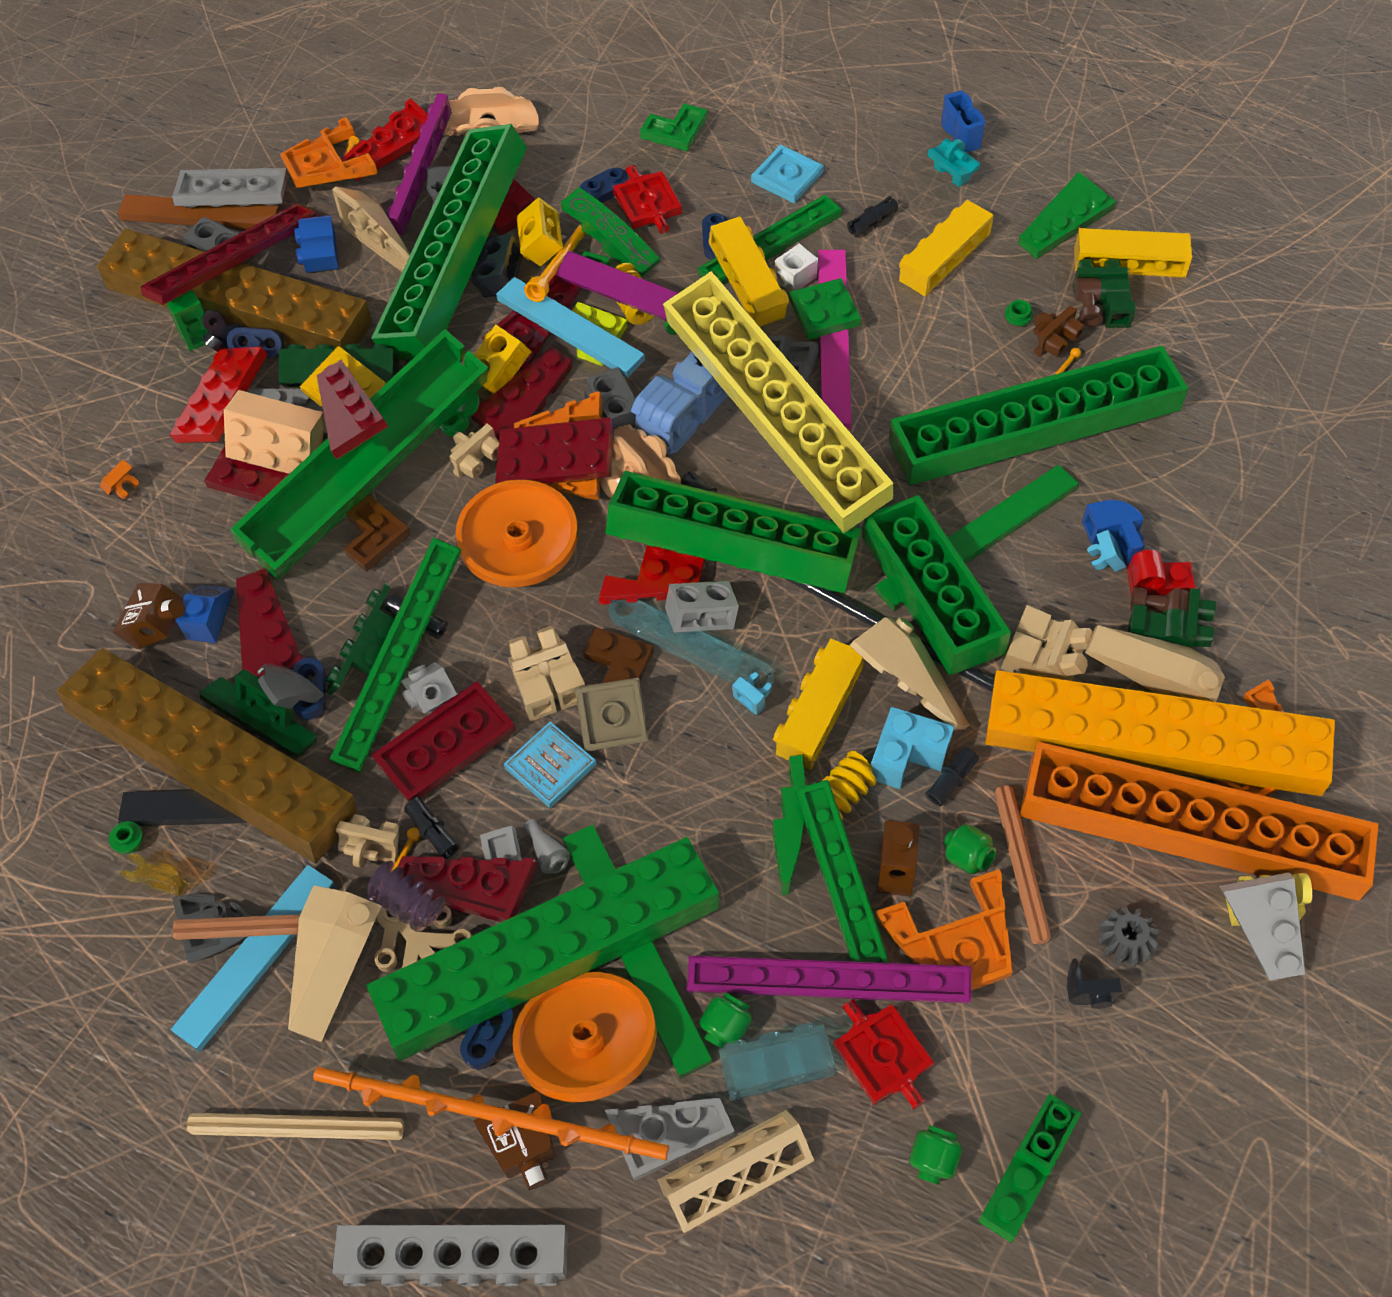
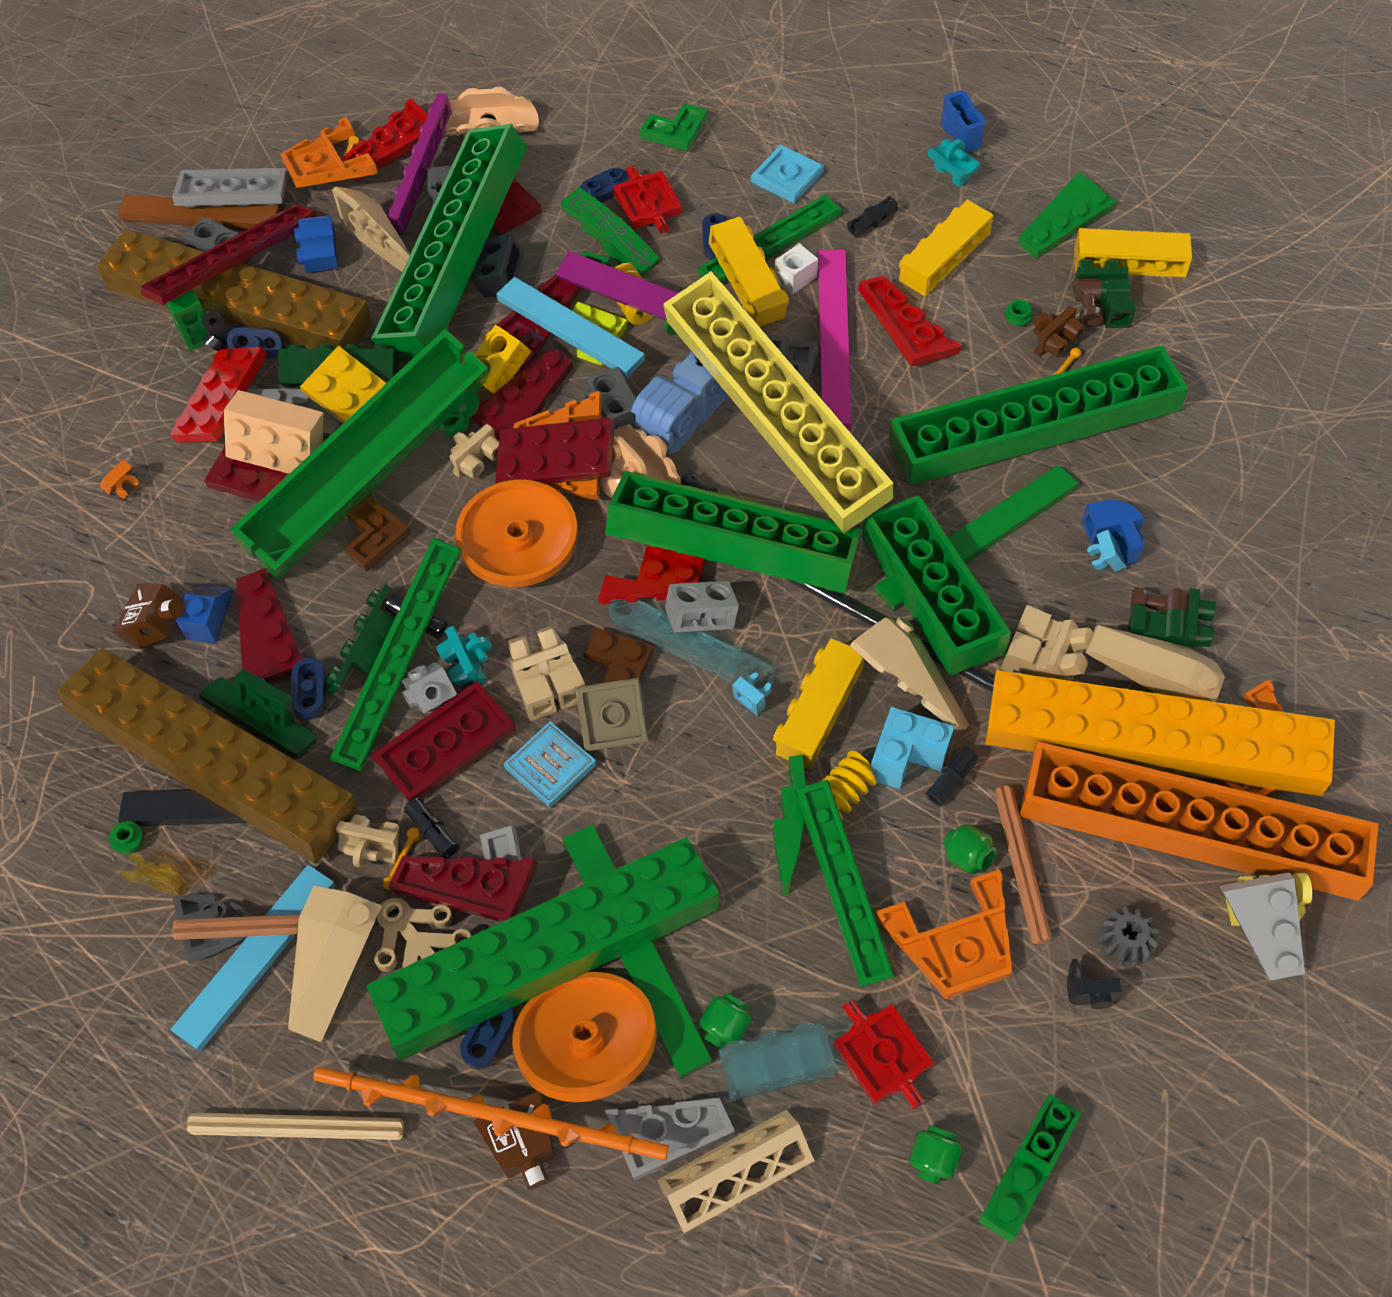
dark grey brick [257,663,324,709] -> none
dark red wing [317,360,388,460] -> none
light grey brick [332,1225,568,1287] -> none
clear purple piece [367,860,446,932] -> none
yellow brick [517,197,563,267] -> none
light orange piece [524,225,586,302] -> none
light grey cone [524,819,570,874] -> none
magenta tile [687,956,971,1004] -> none
green plate [789,278,861,340] -> none
reddish brown torso [877,820,920,897] -> none
red plate [1127,550,1196,596] -> none
none -> teal hips [436,625,492,687]
none -> red wing [858,276,962,367]

